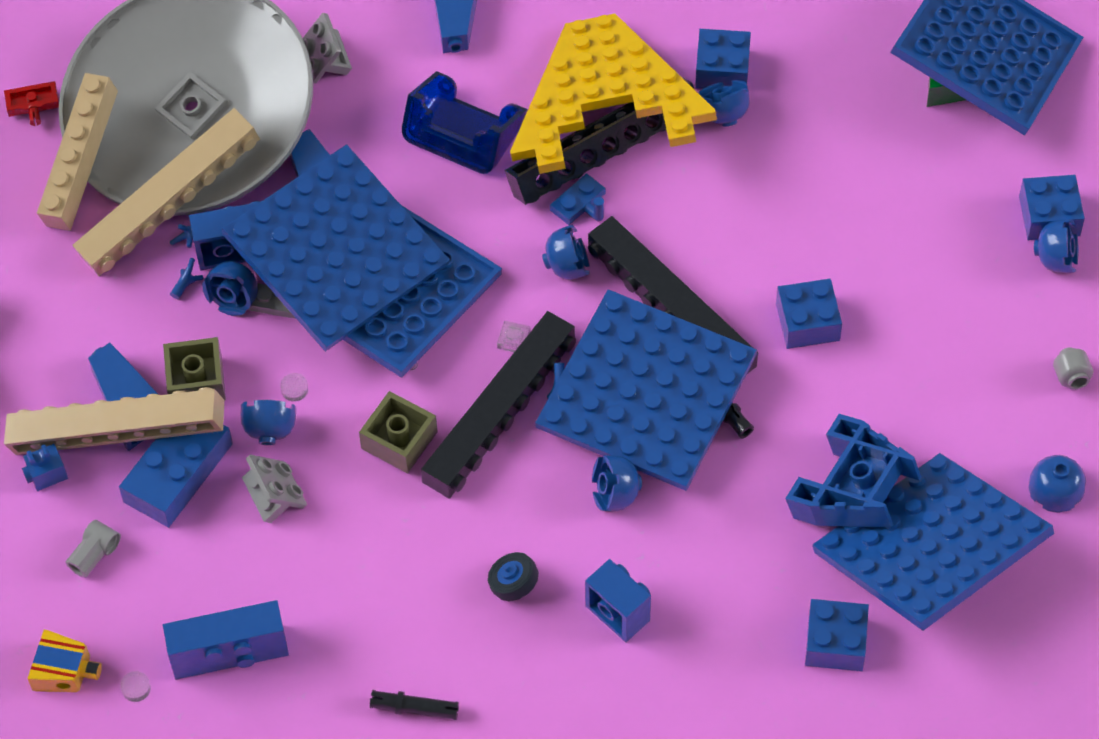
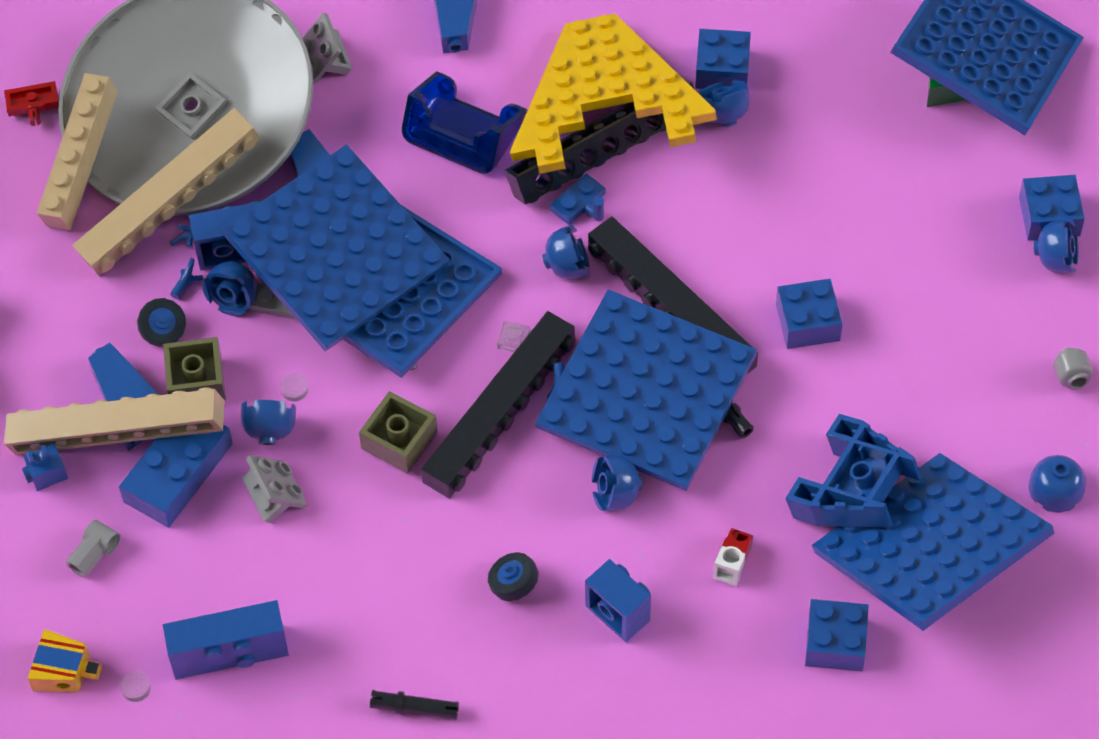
none -> black wheel [137,298,186,347]
none -> leg [713,528,754,587]

